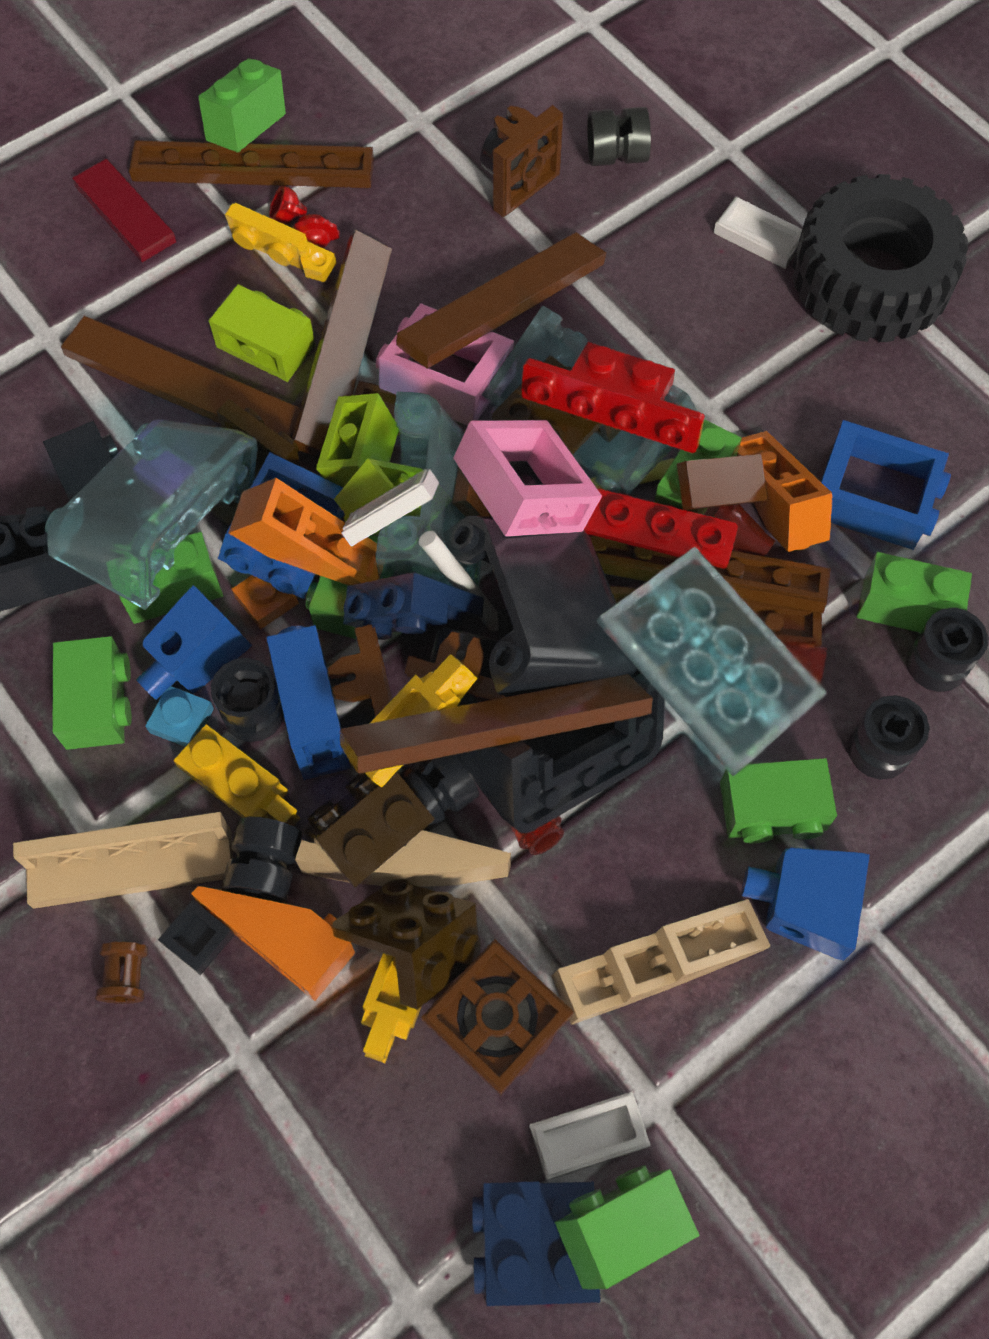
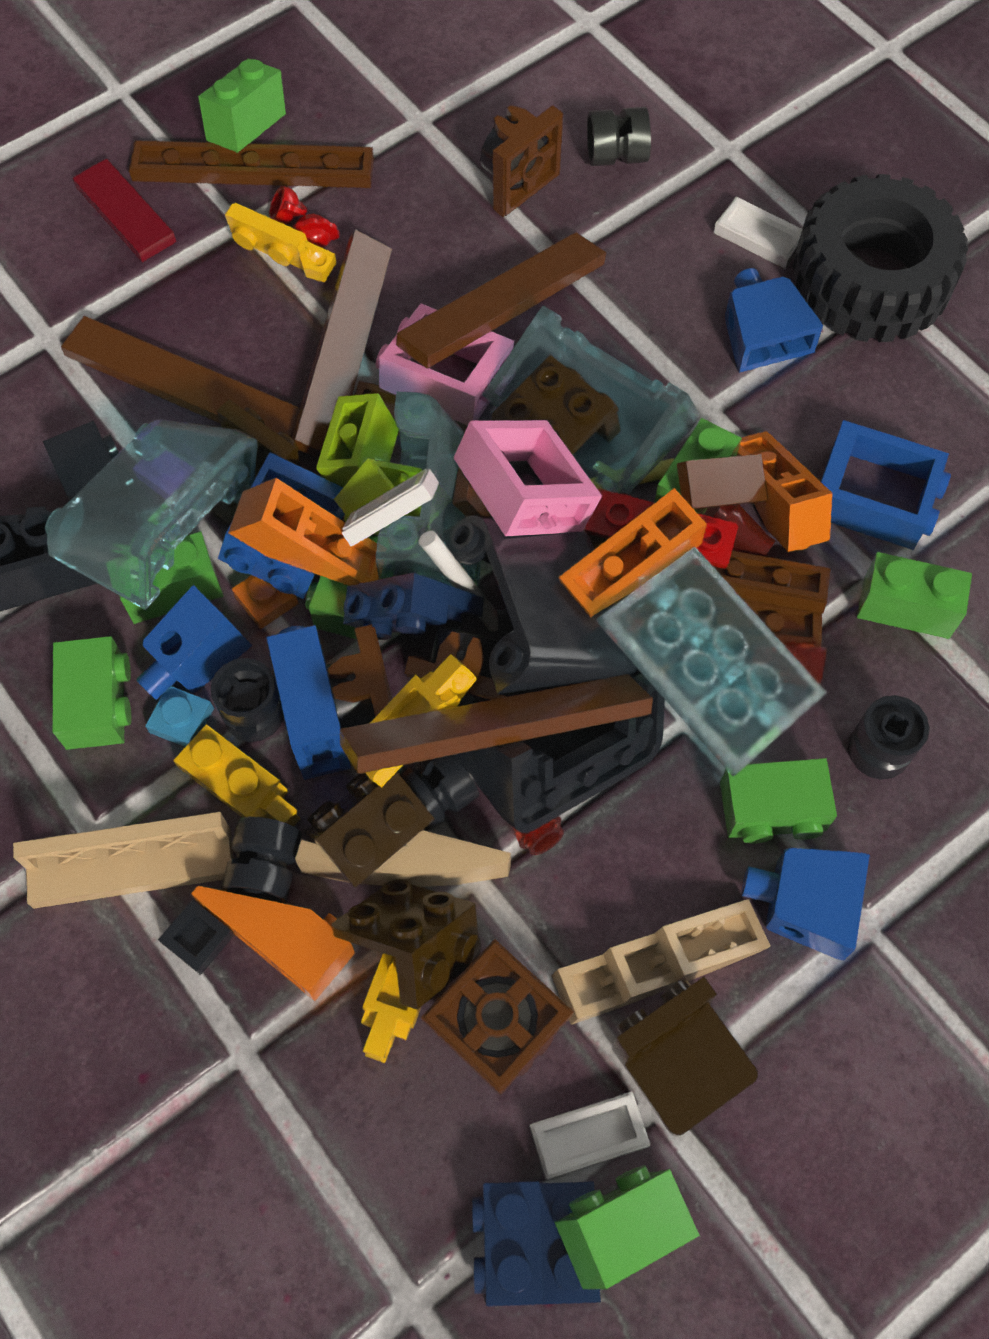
reddish brown bush [95,942,148,1004] -> none
lime brick [209,284,315,382] -> none
red bracket [521,342,705,453] -> none
black wheel [906,608,989,692] -> none
none -> orange slope [559,488,707,617]
none -> dark brown bracket [611,976,758,1136]
none -> blue torso [725,268,823,373]

